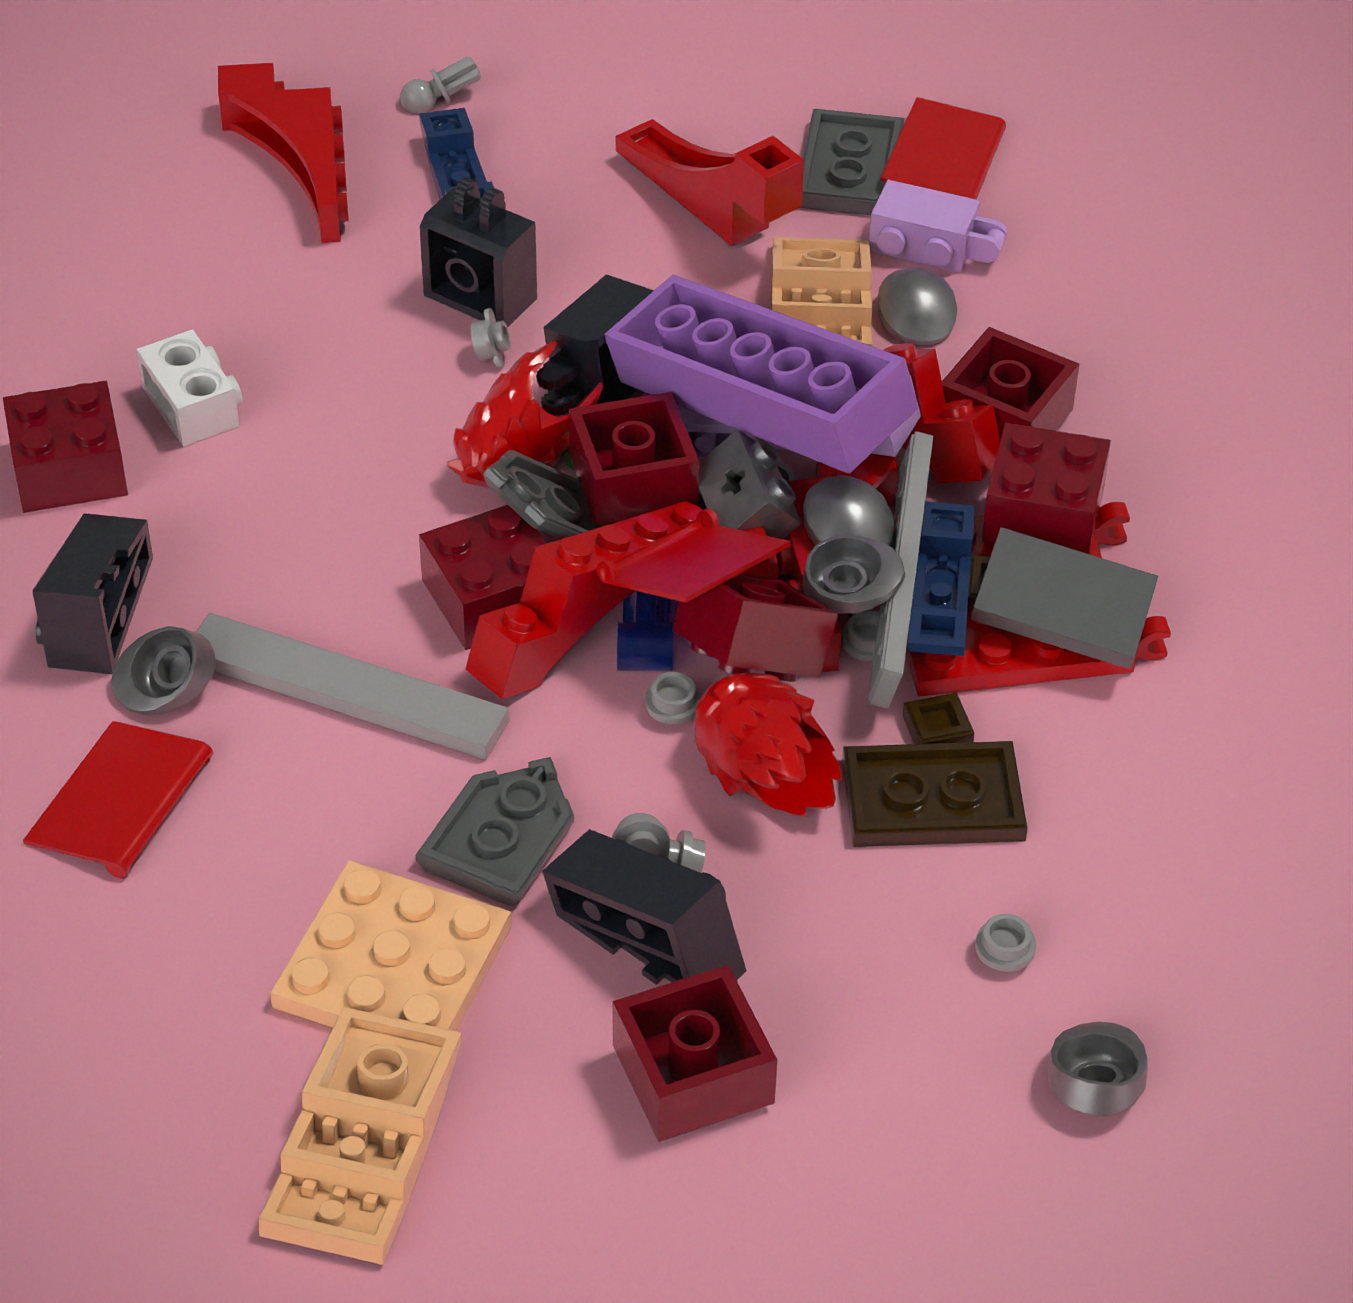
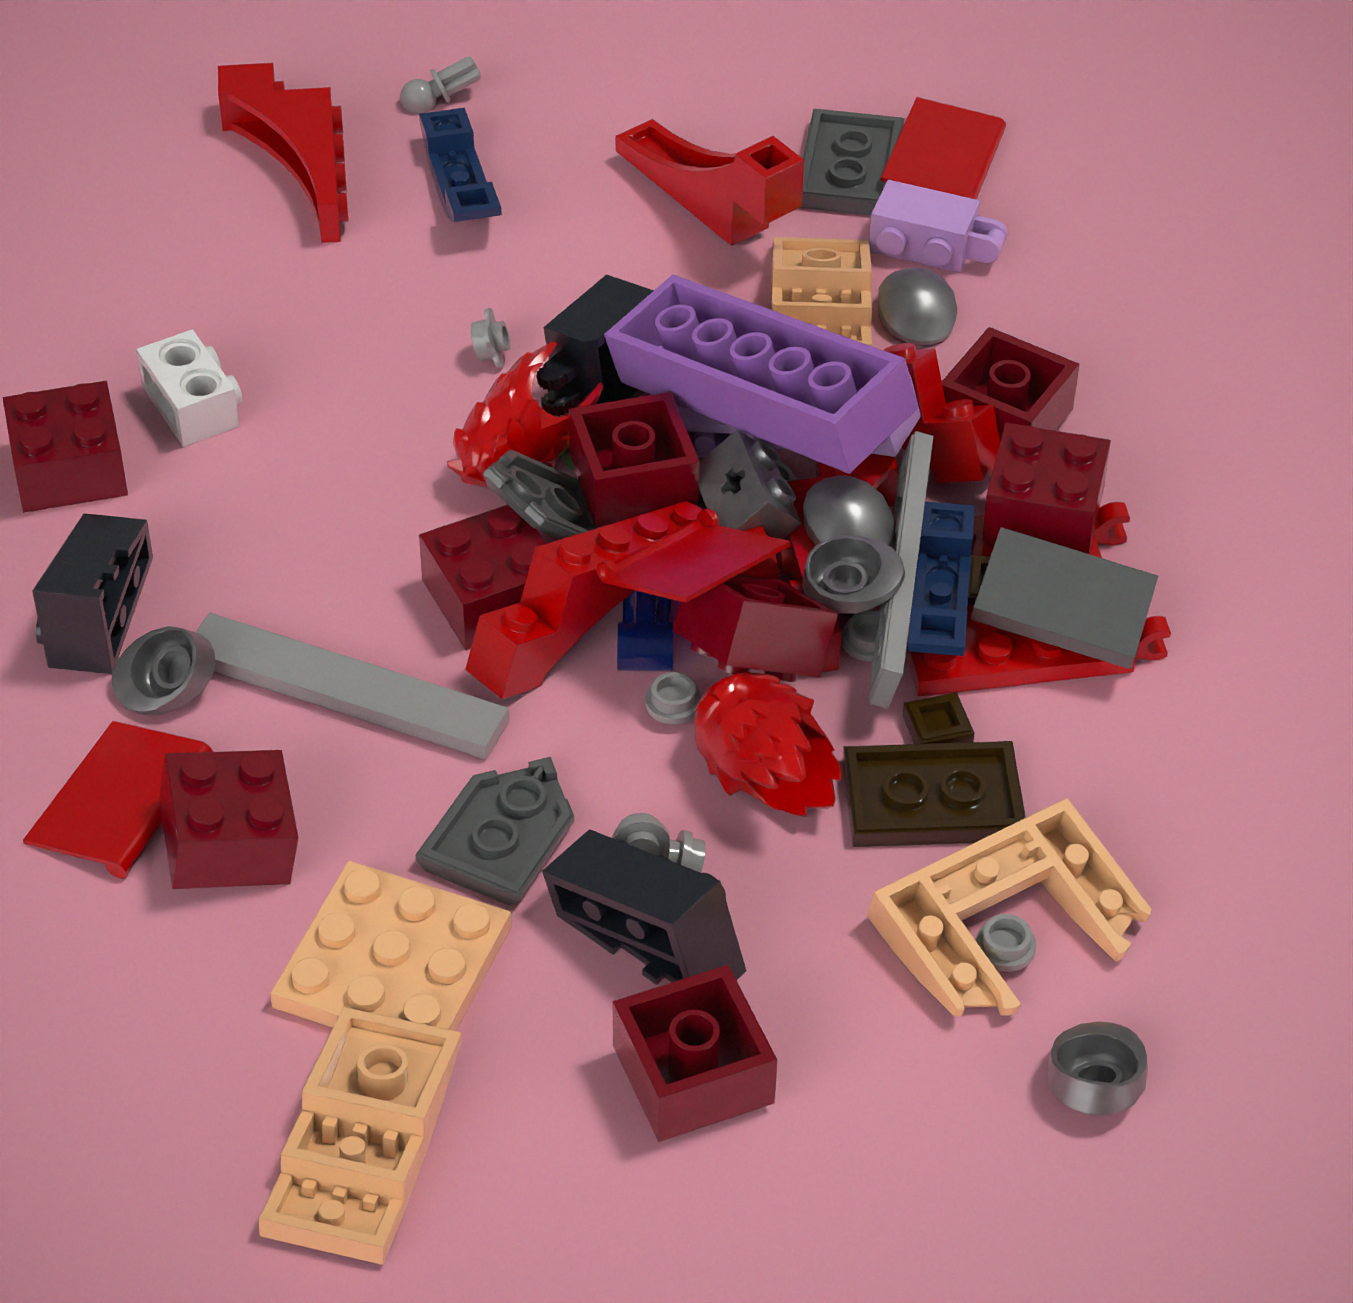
black hinge [419,177,537,328] -> none
none -> dark red brick [159,750,299,889]
none -> light nougat wedge [867,798,1152,1016]

